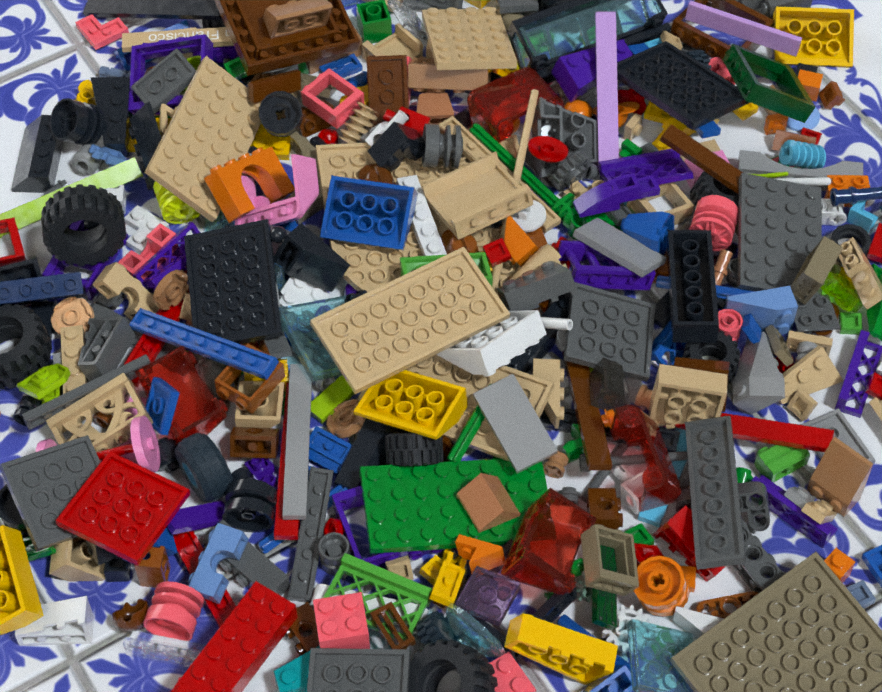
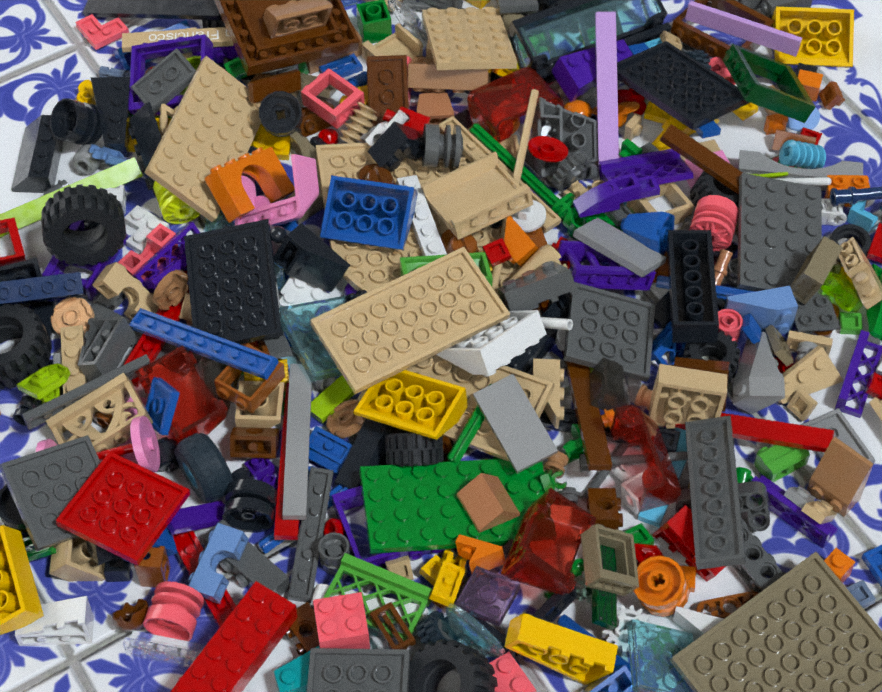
none -> green tile [540,469,567,498]

